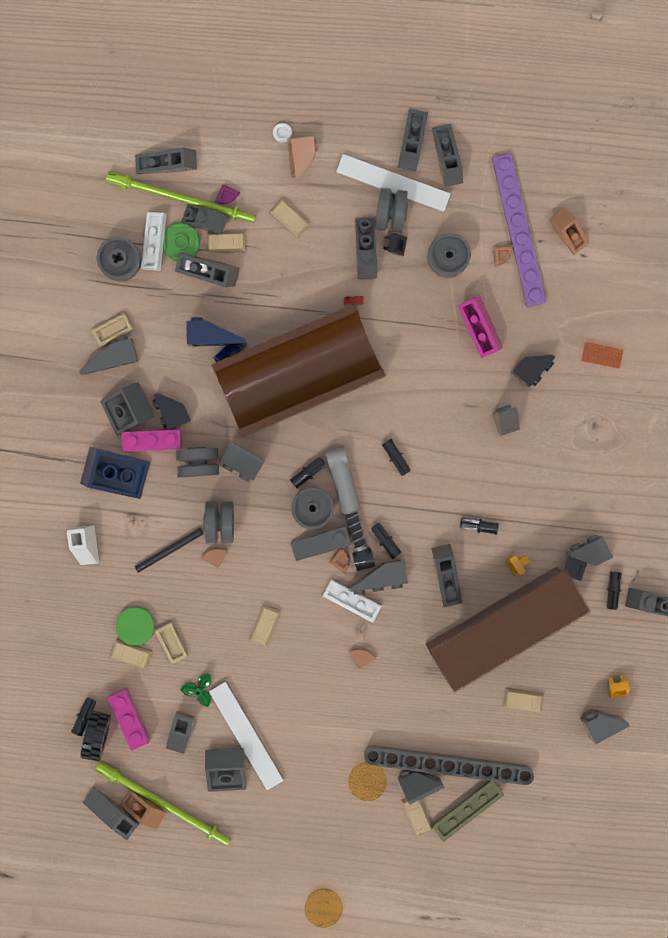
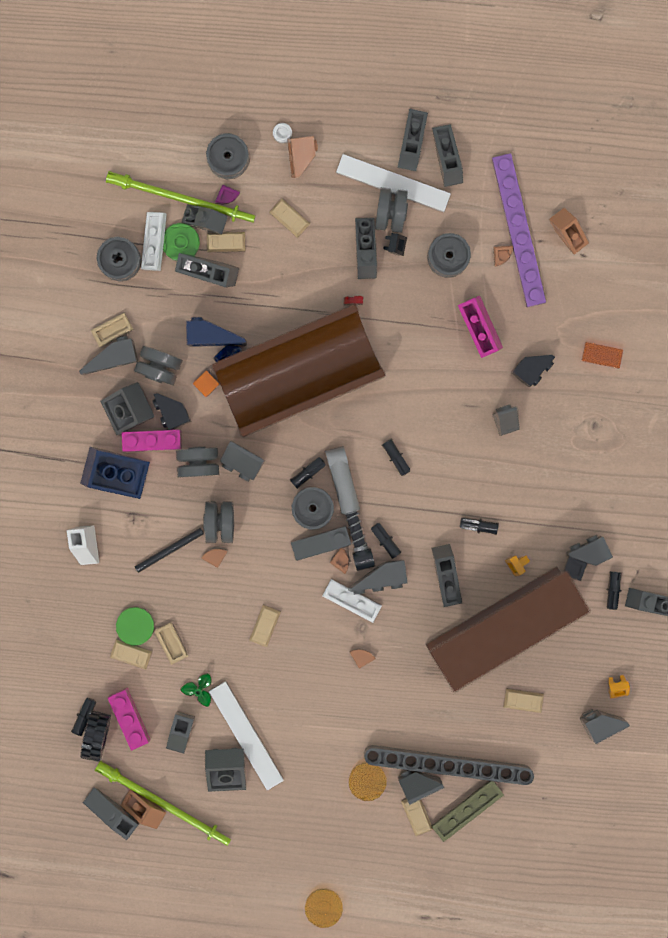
dark grey slope [135,147,197,175] -> none
none -> dark grey wheel [134,346,183,386]
none -> orange tile [193,370,220,397]
none -> dark grey wheel [206,133,249,180]

